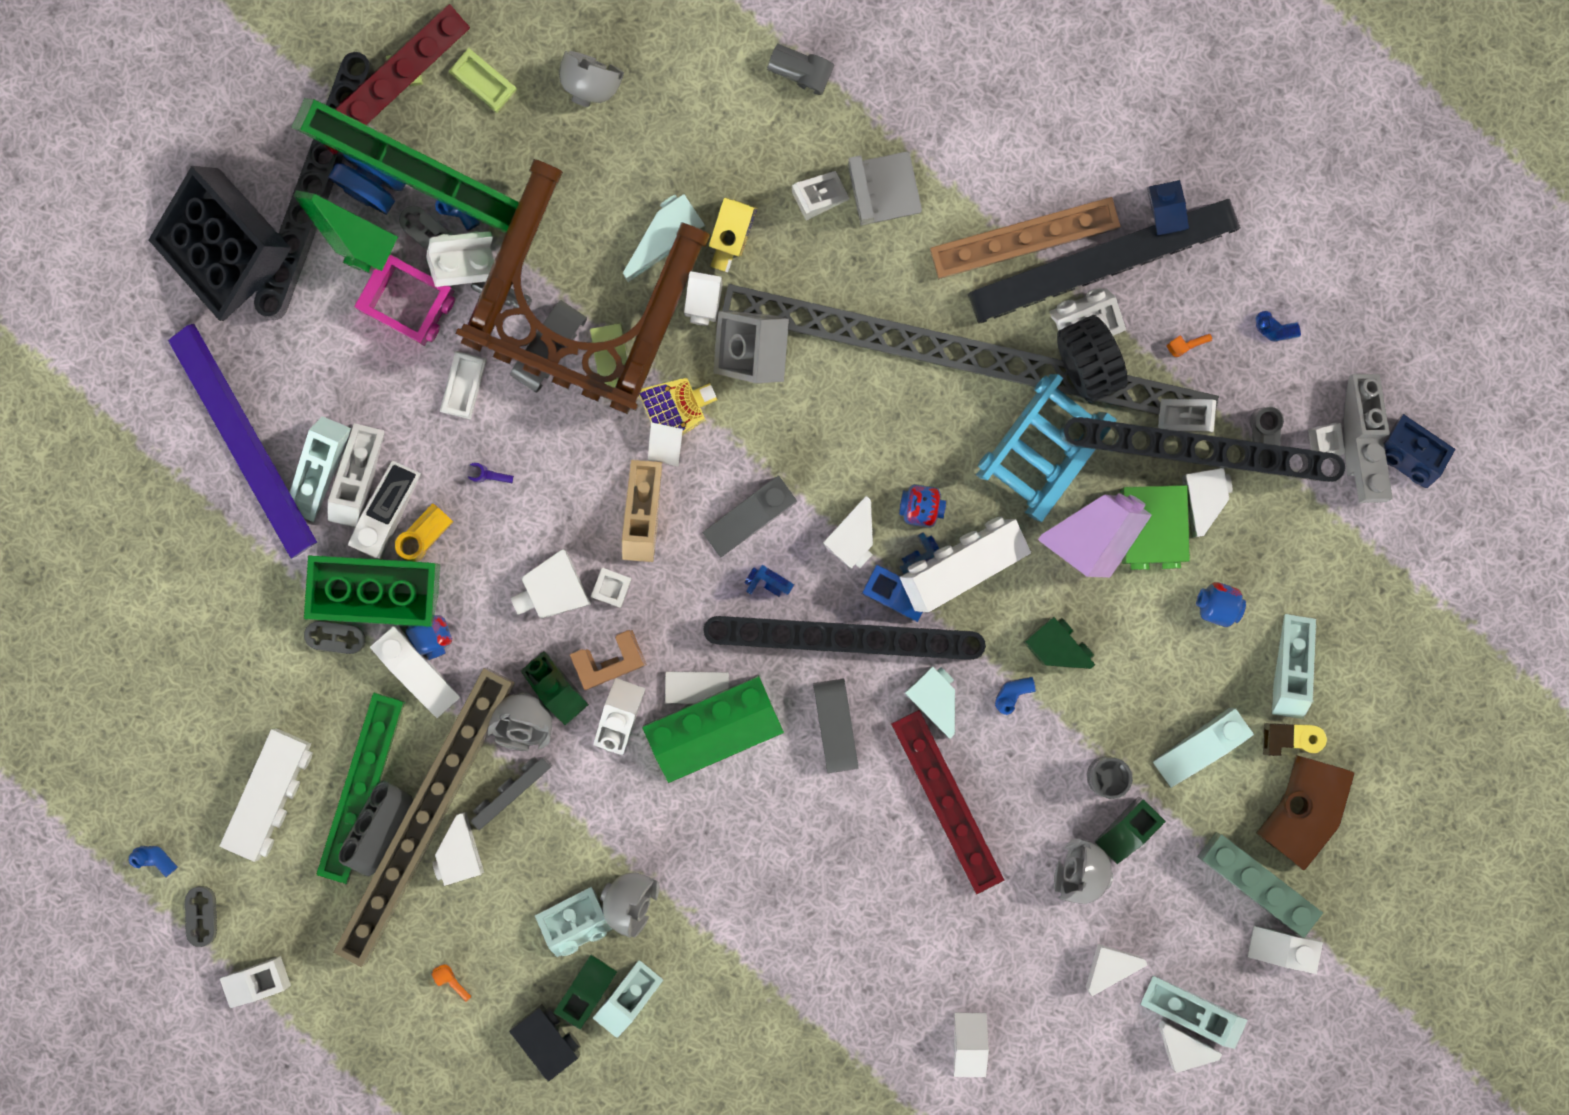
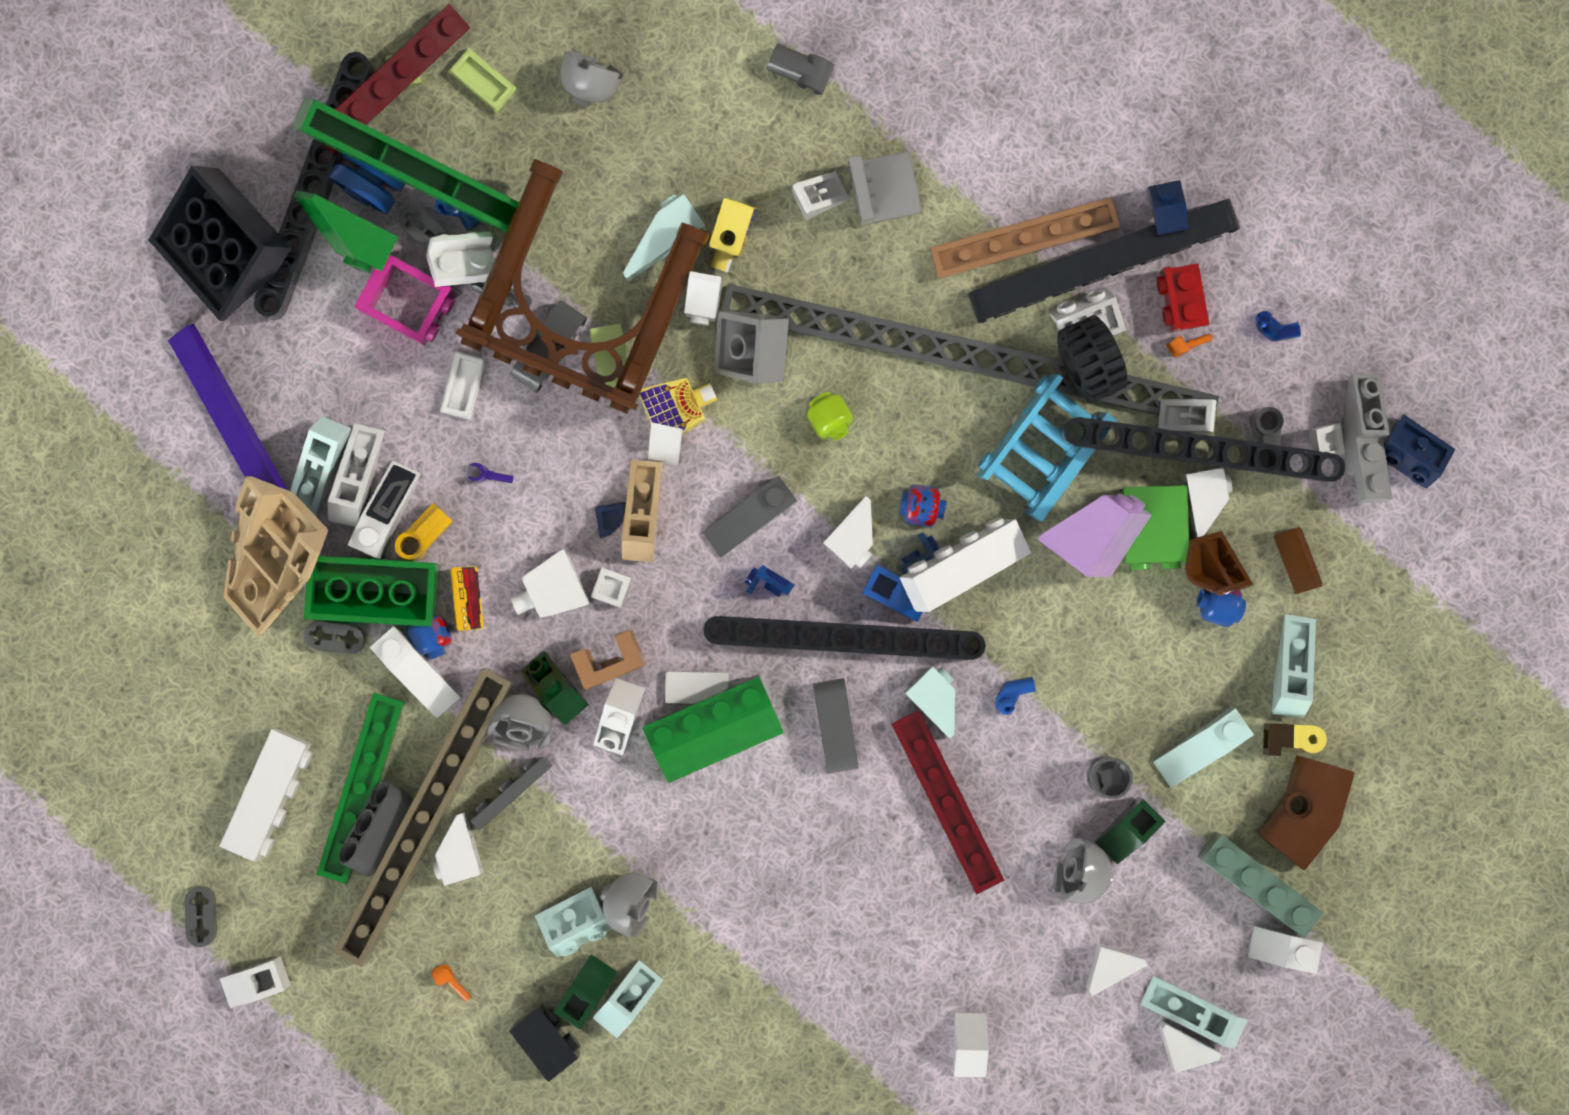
blue arm [128,846,178,878] -> none
dark green slope [1023,617,1095,669] -> none
none -> tan wedge [223,476,329,636]
none -> slope [450,566,484,631]
none -> dark blue tile [595,502,626,538]
none -> lime head [807,392,854,441]
none -> red bracket [1156,263,1210,333]
none -> reddish brown slope [1185,531,1253,596]
none -> reddish brown slope [1274,527,1323,594]

